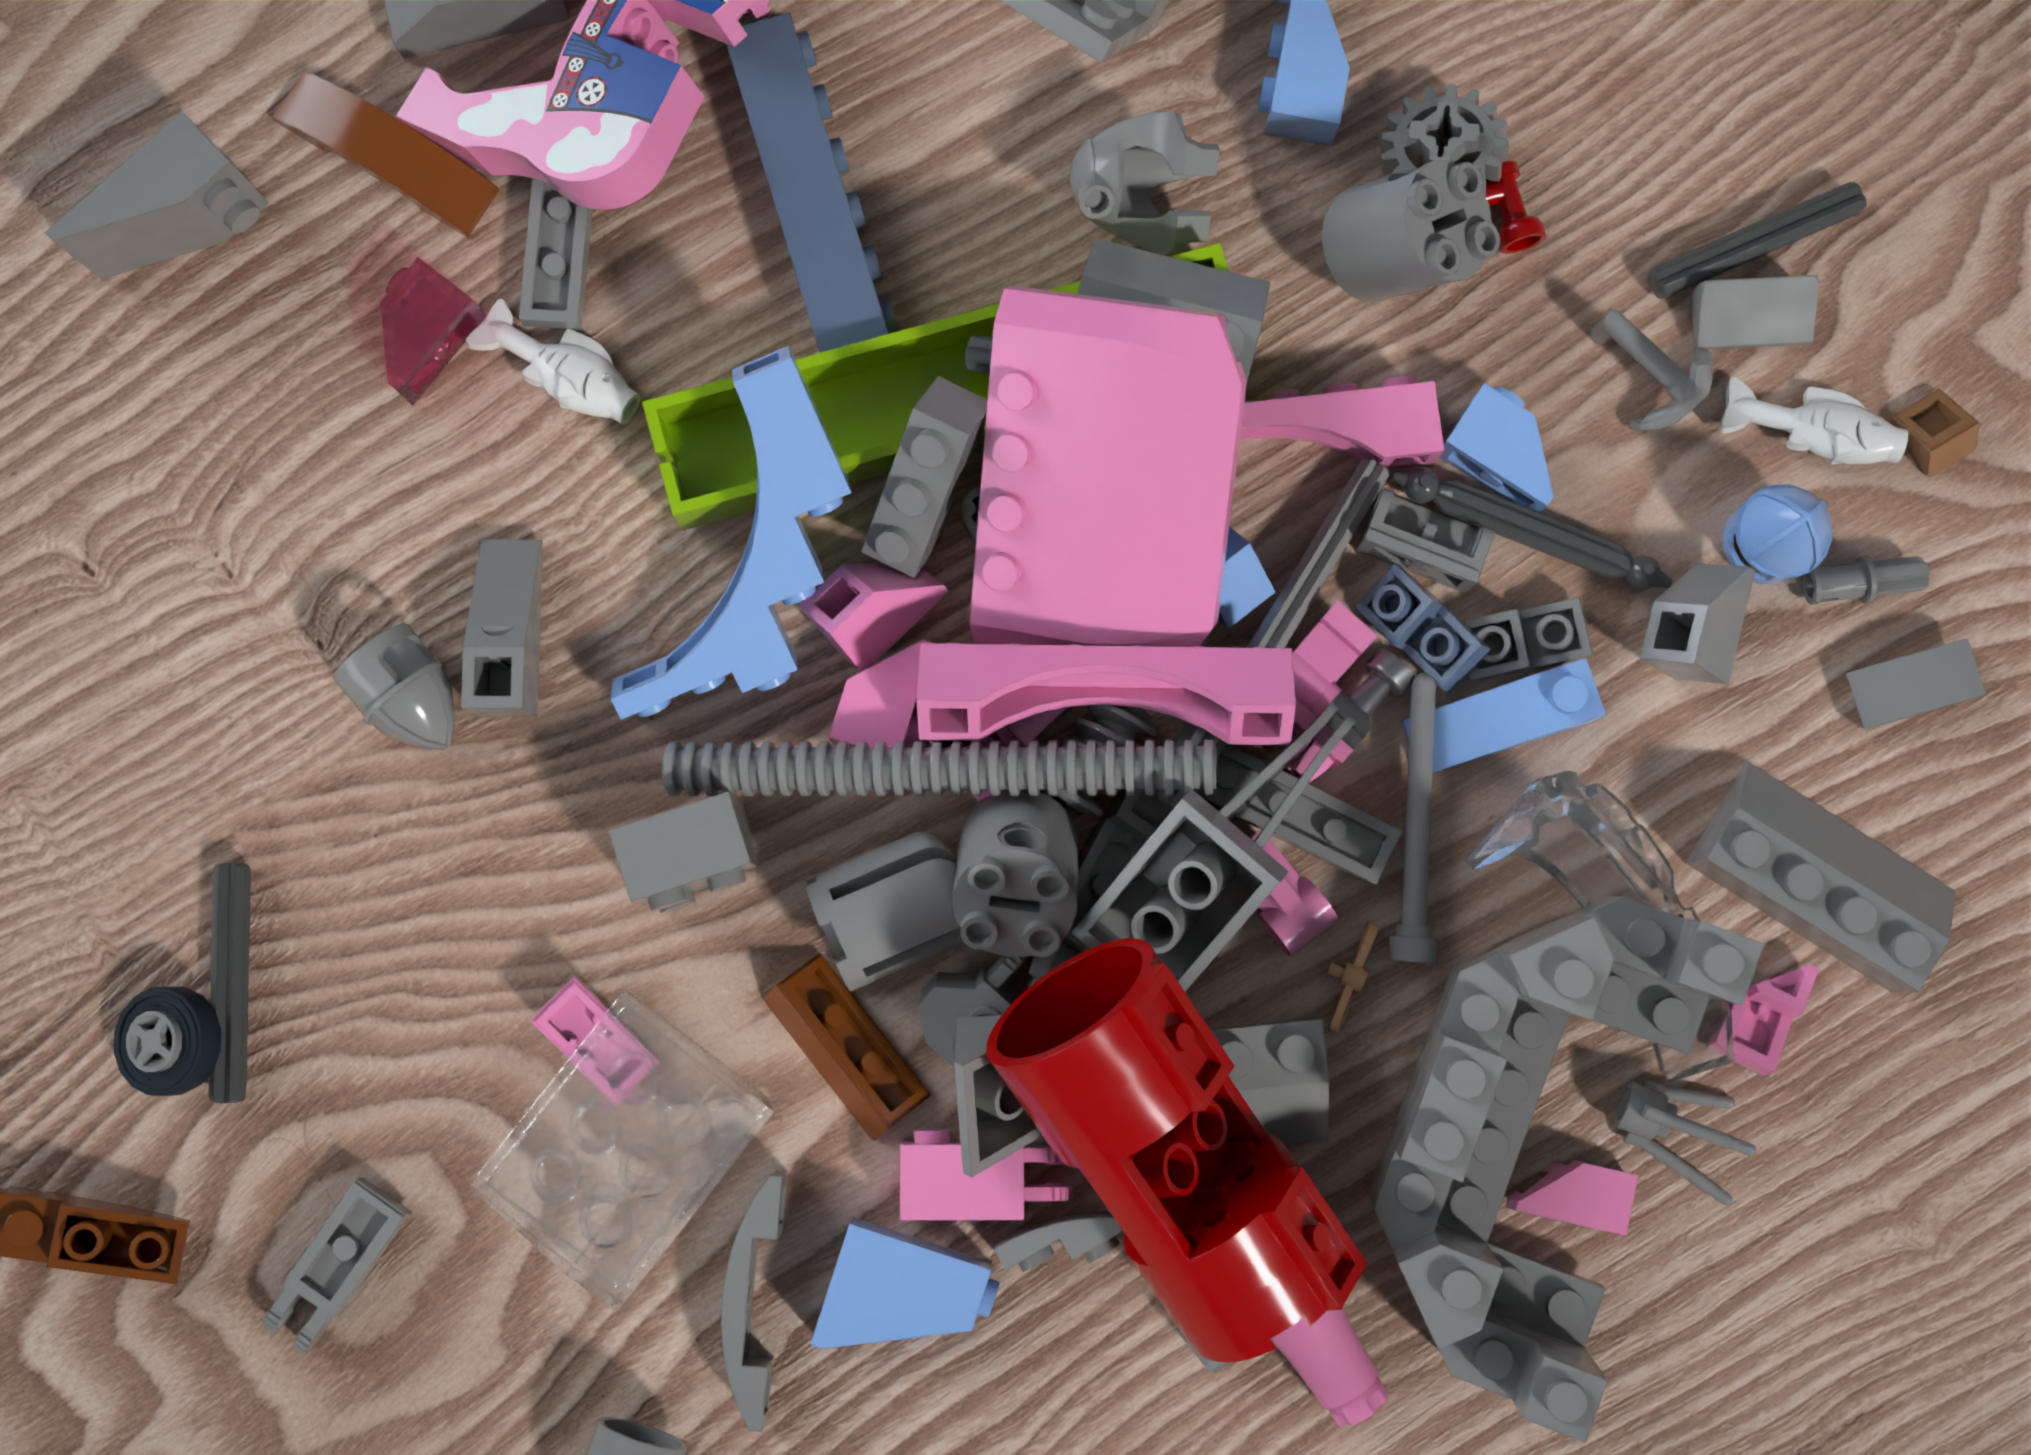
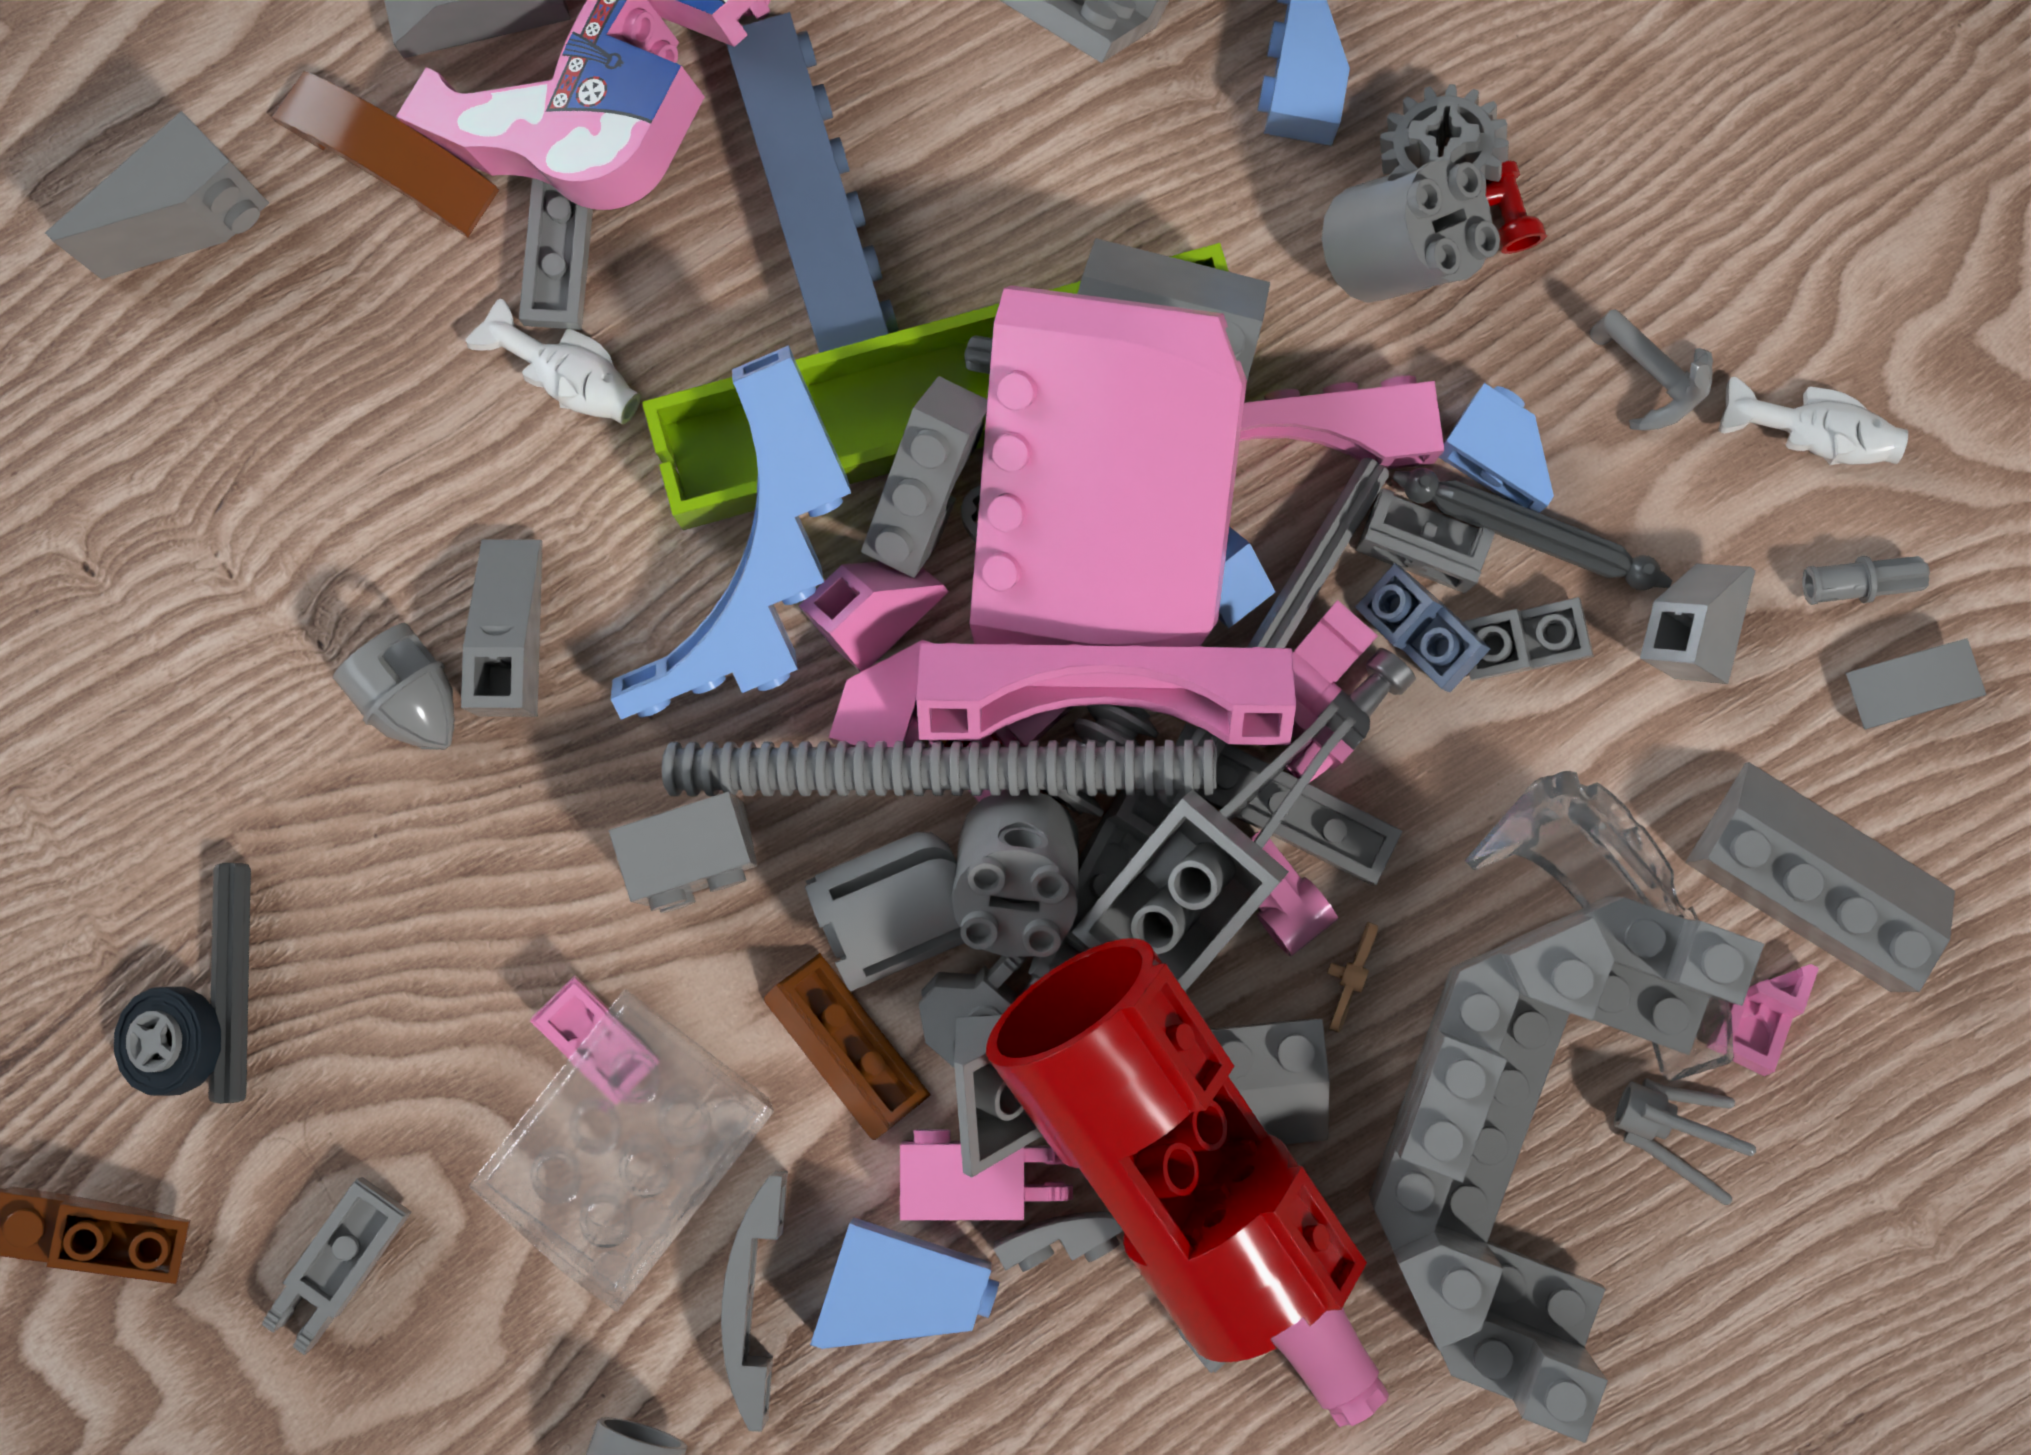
clear pink slope [380,257,486,406] -> none
light grey piece [1070,111,1220,255] -> none
light grey piece [1388,673,1438,963] -> none
light blue slope [1401,658,1606,773] -> none
bright pink slope [1506,1160,1639,1236] -> none
dark grey axle [1647,182,1867,299] -> none
light grey slope [1690,275,1819,350] -> none
light blue helmet [1722,484,1832,585] -> none
medium nougat slope [1890,388,1980,477] -> none

